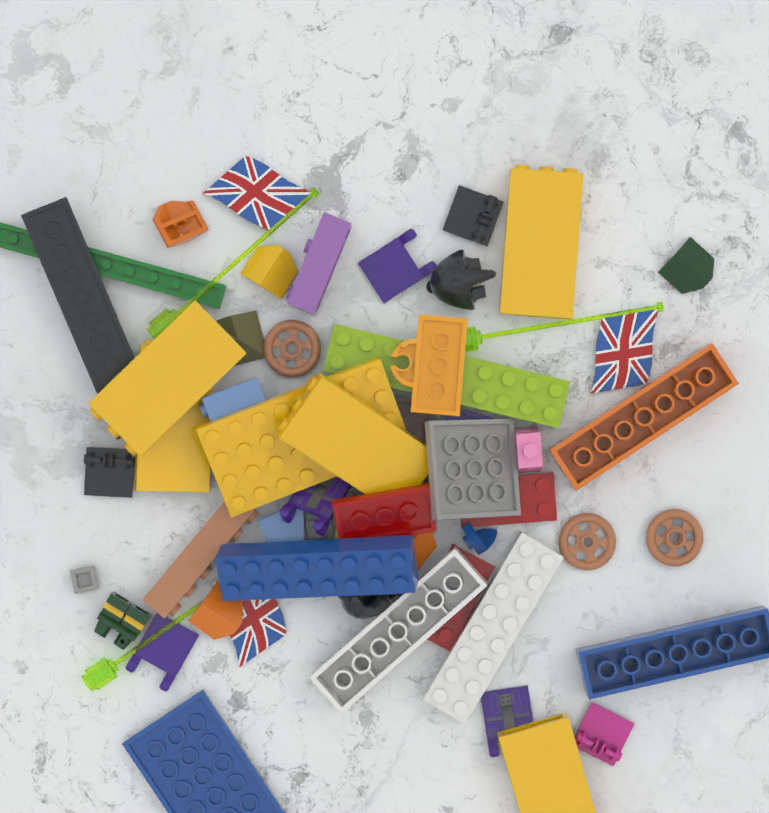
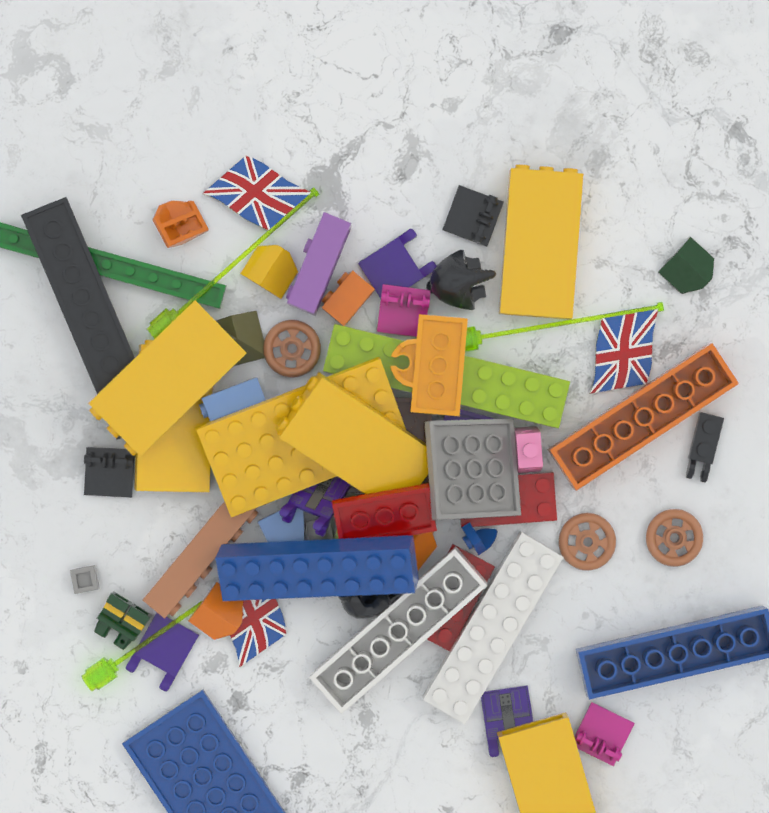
none -> orange brick [321,270,375,326]
none -> dark pink hinge [377,284,431,337]
none -> black hinge [686,412,724,483]

